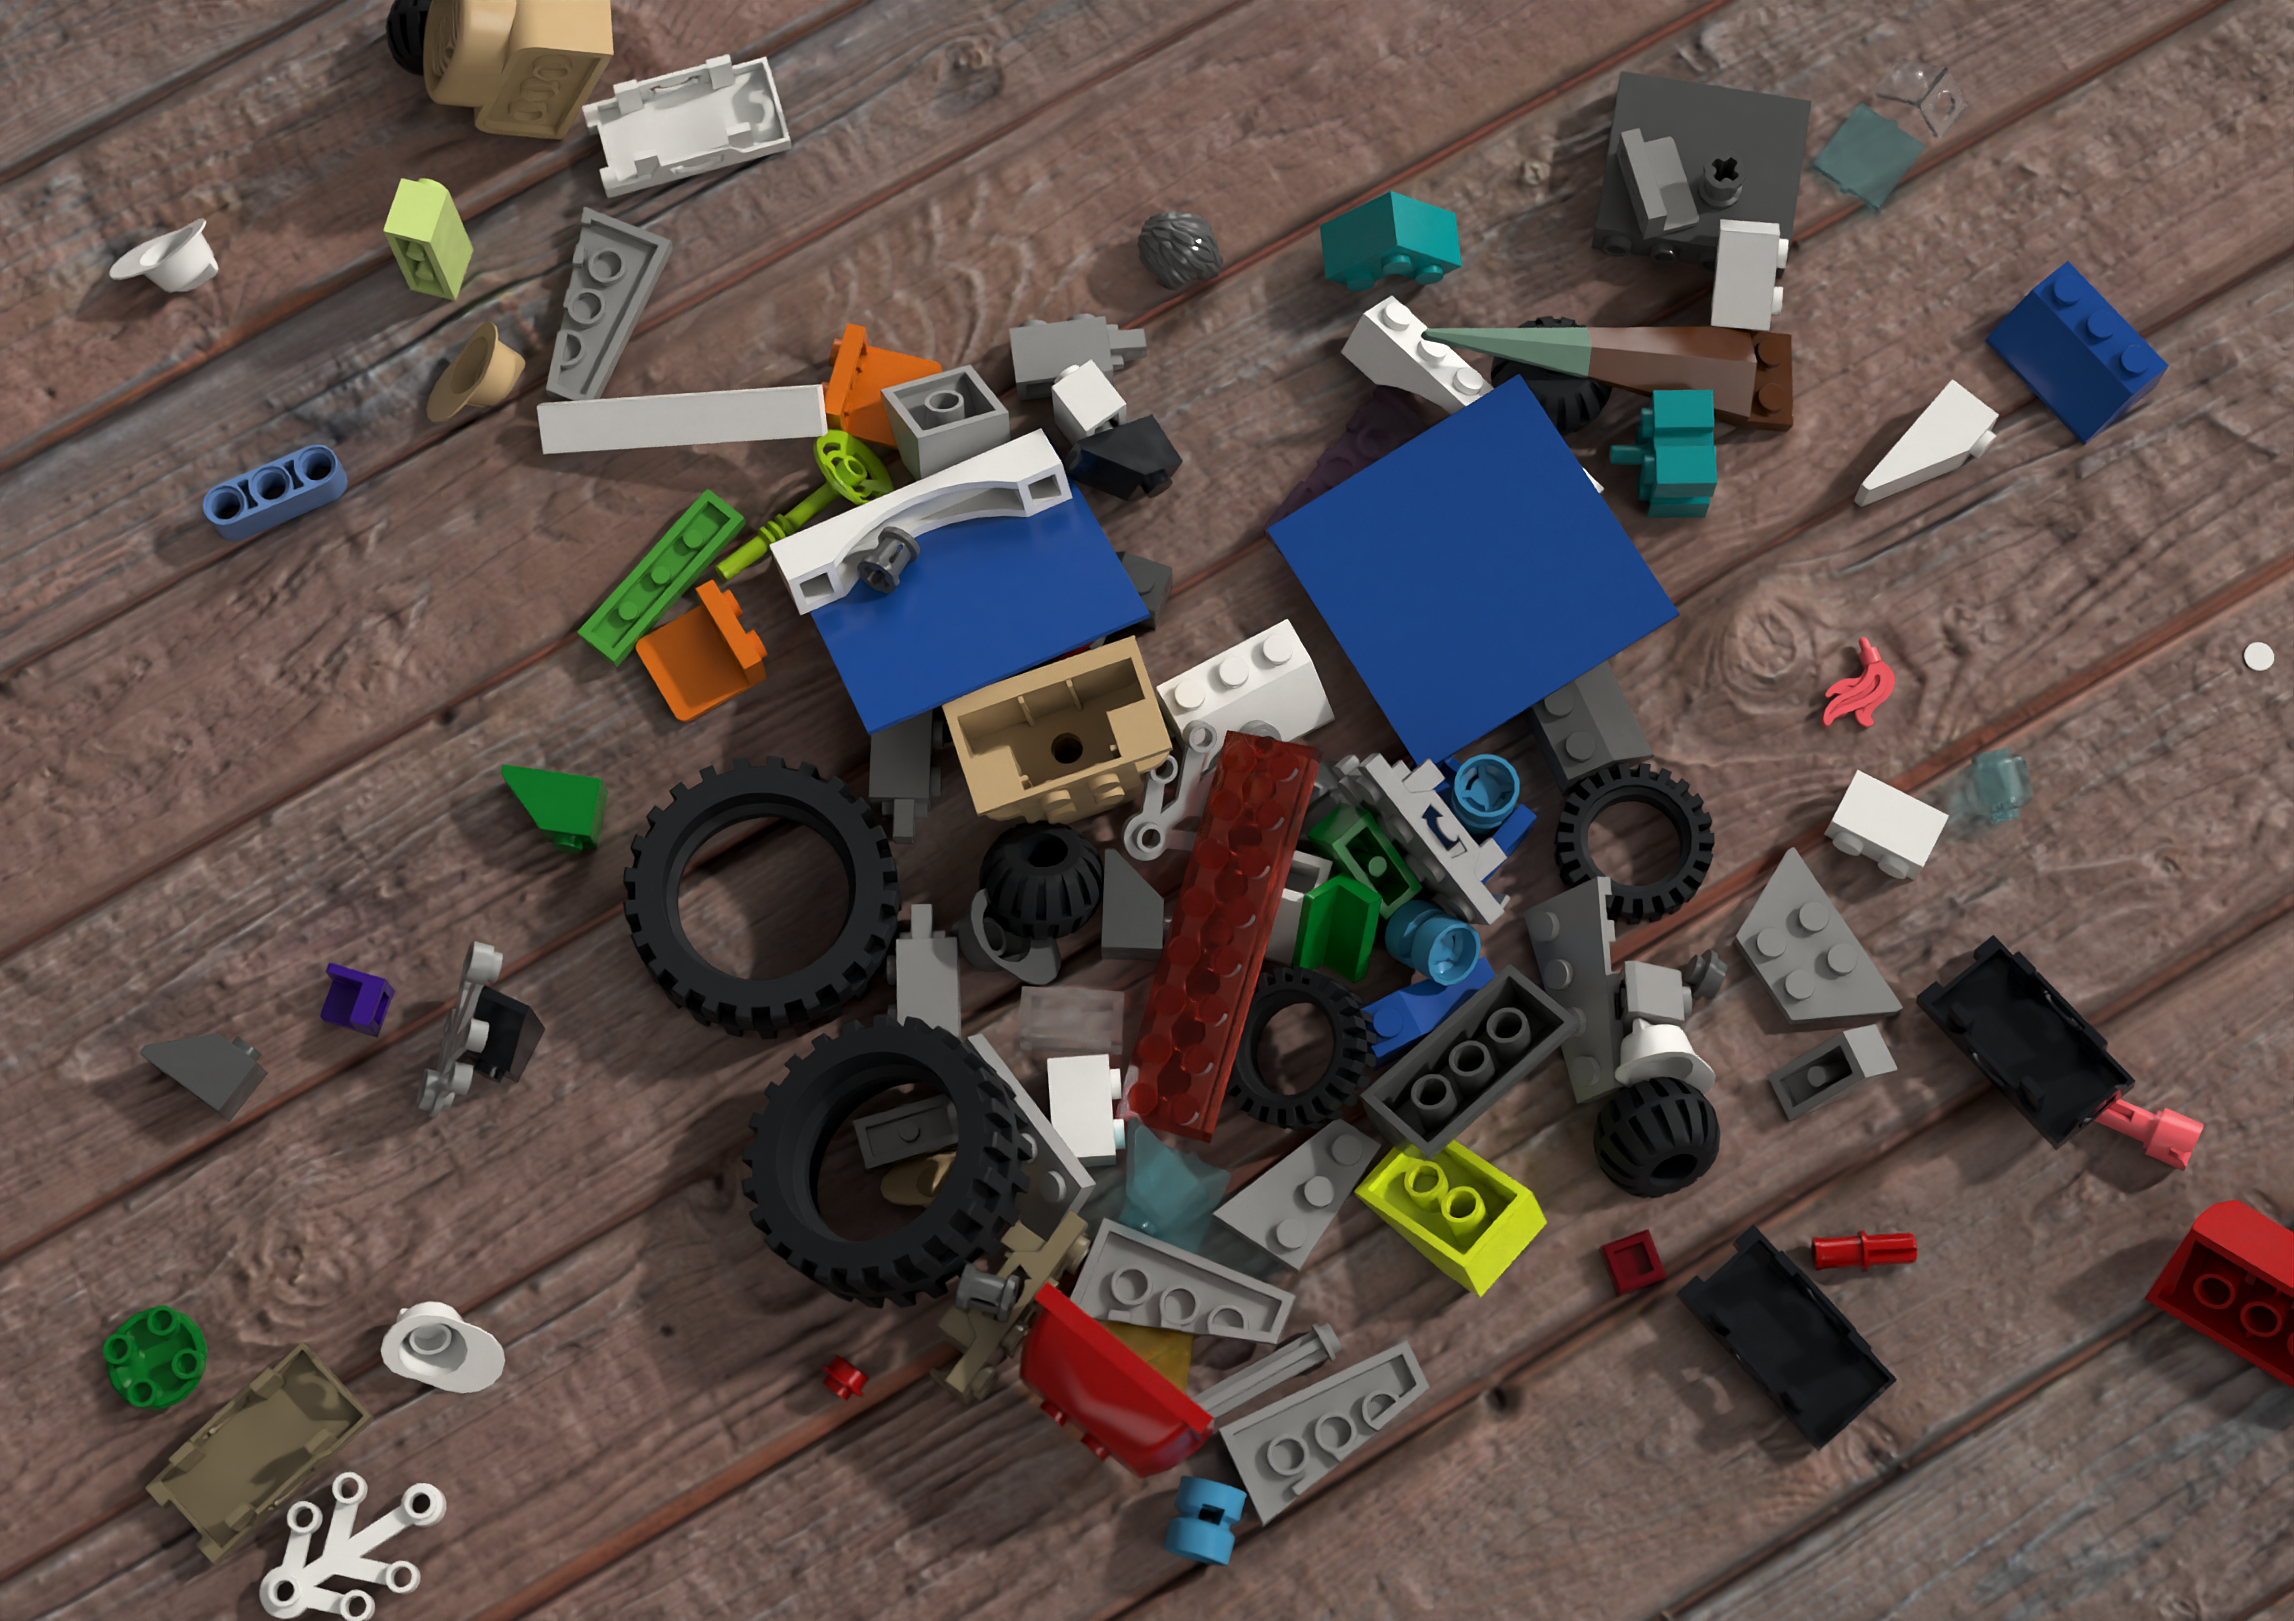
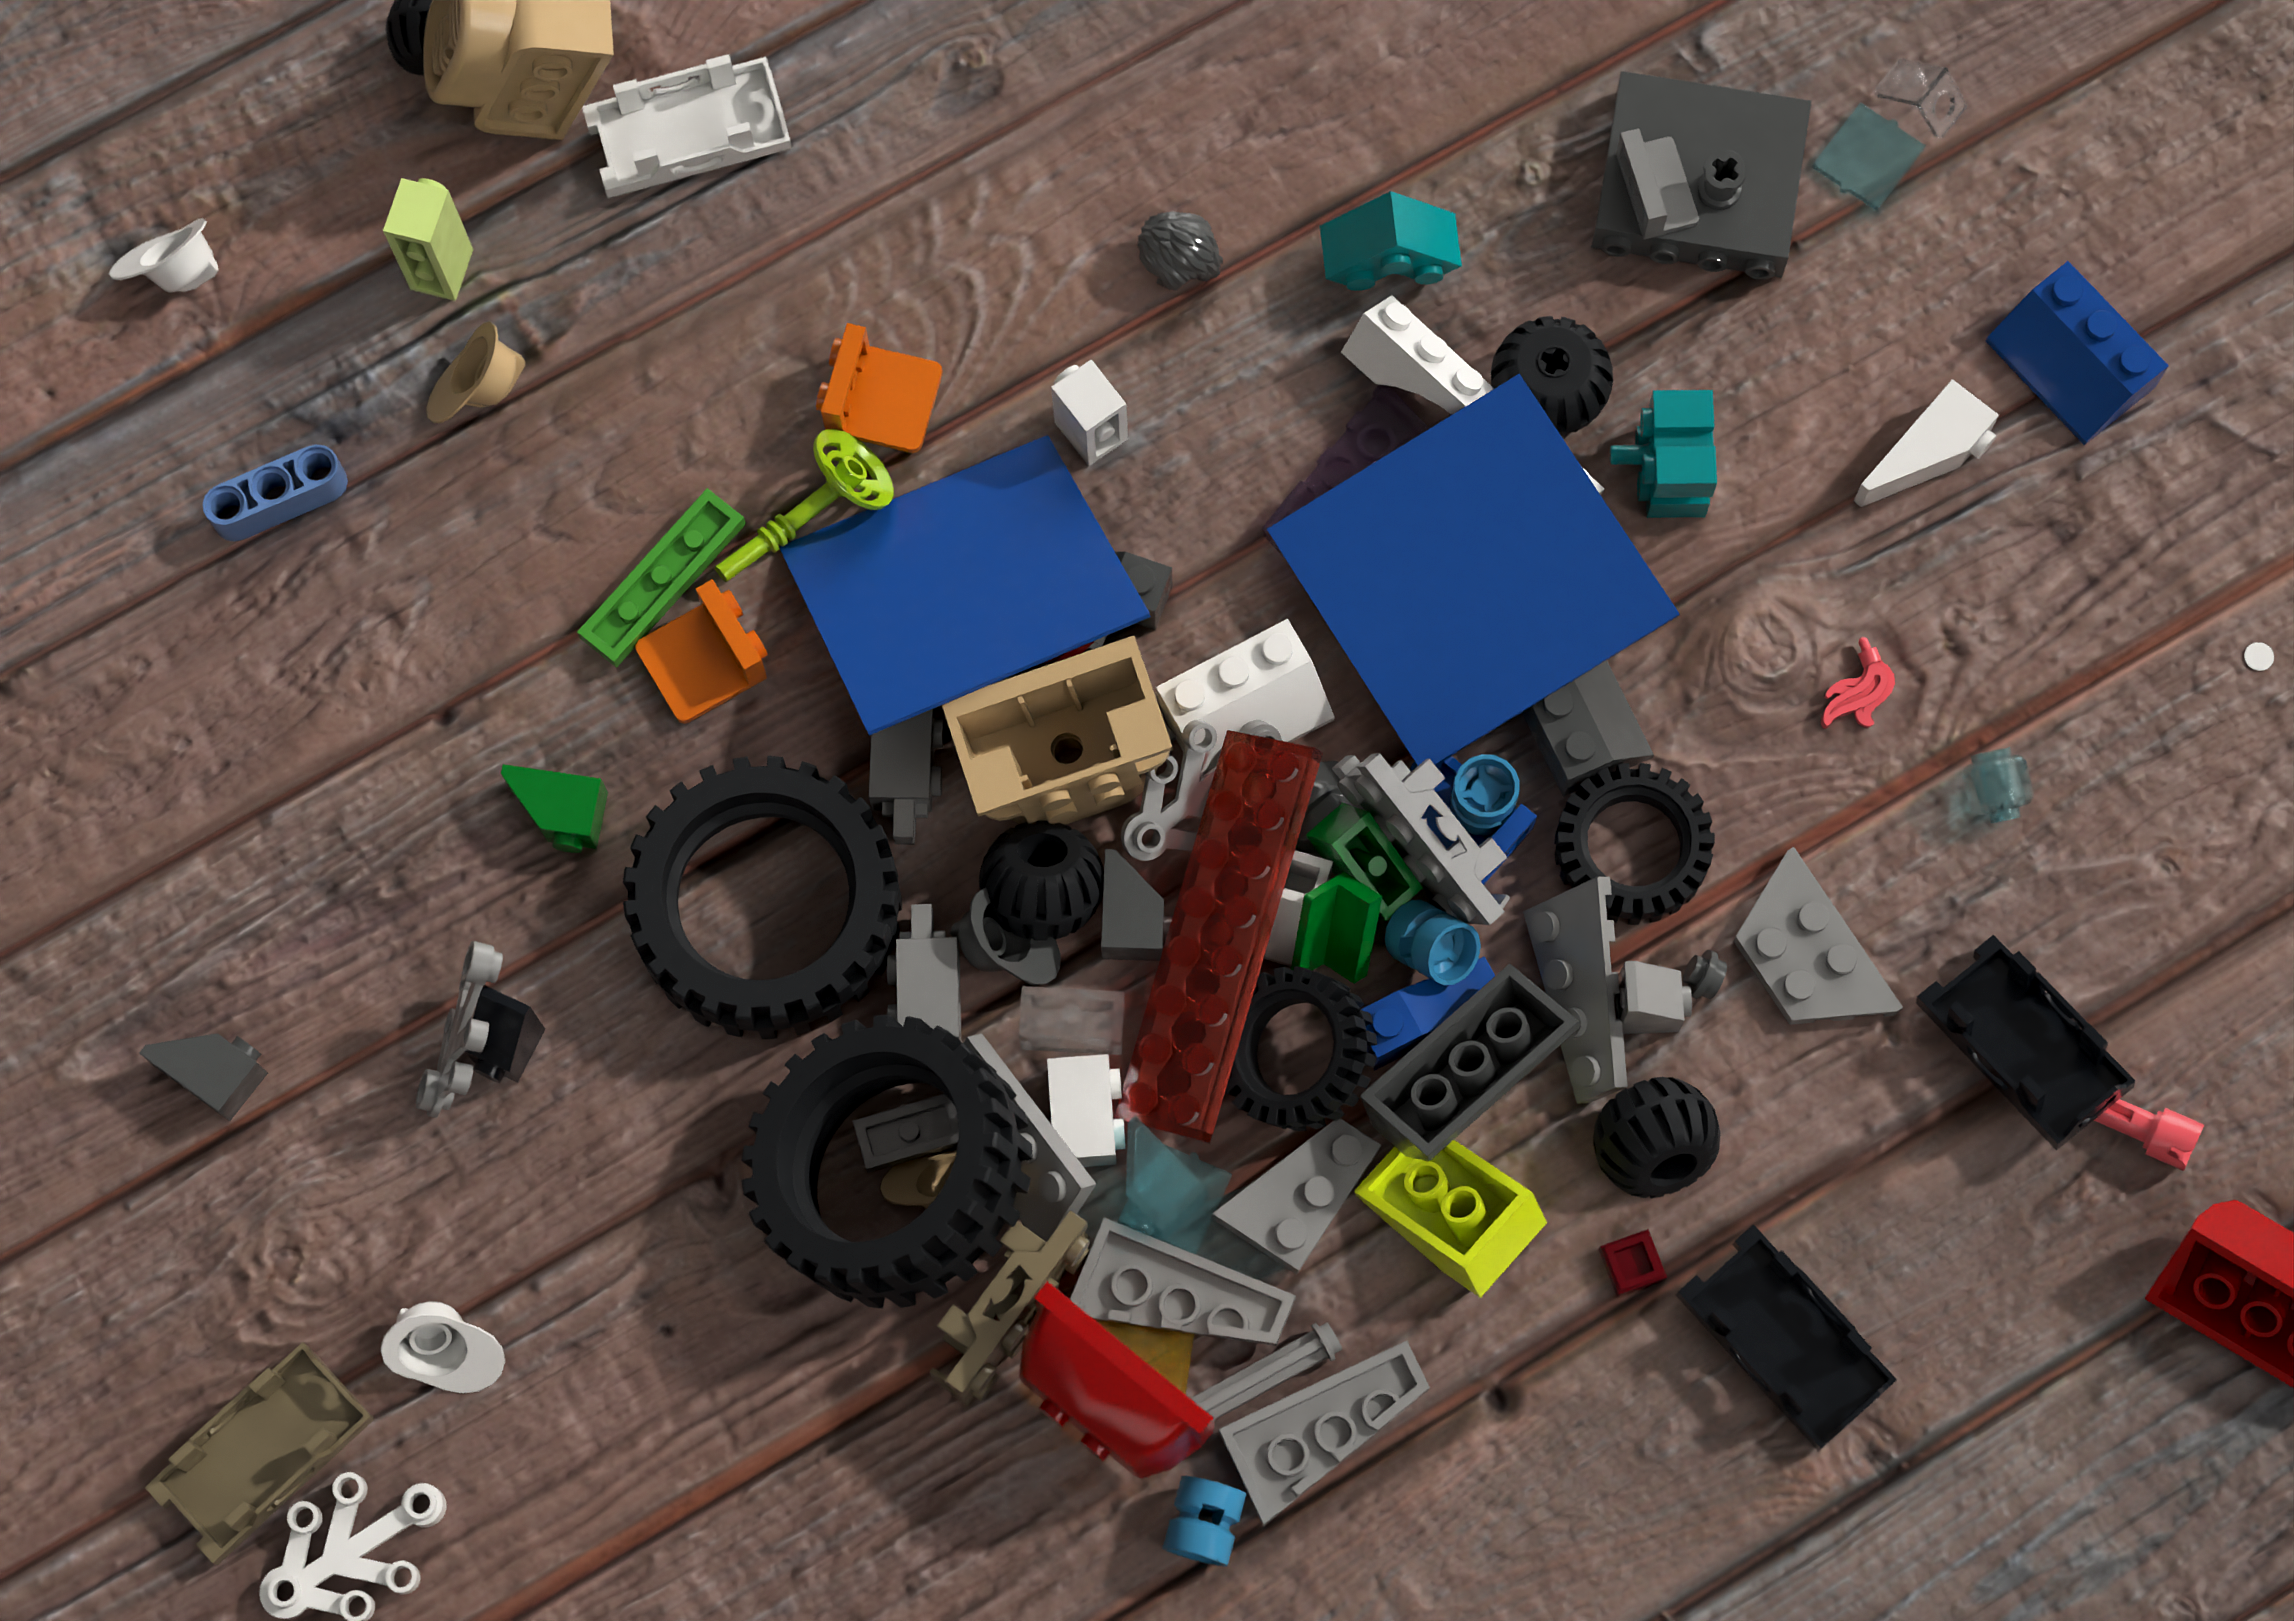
green dish [103,1306,207,1410] -> none
dark purple panel [320,962,395,1038] -> none
white tile [537,384,828,454] -> none
light grey wing [546,207,673,402] -> none
white arch [769,428,1072,616] -> none
red plate [821,1354,870,1401] -> none
dark grey bush [857,526,920,593] -> none
light grey slope [880,365,1011,481] -> none
dark grey bush [955,1263,1019,1322] -> none
light grey hinge [1009,314,1147,401] -> none
black slope [1062,415,1183,501] -> none
reddish brown plate [1420,327,1793,432] -> none
white piece [1614,1017,1716,1094] -> none
white brick [1710,219,1788,331] -> none
light grey slope [1767,1024,1898,1121] -> none
red axle [1811,1230,1917,1272] -> none
white brick [1824,770,1949,880] -> none

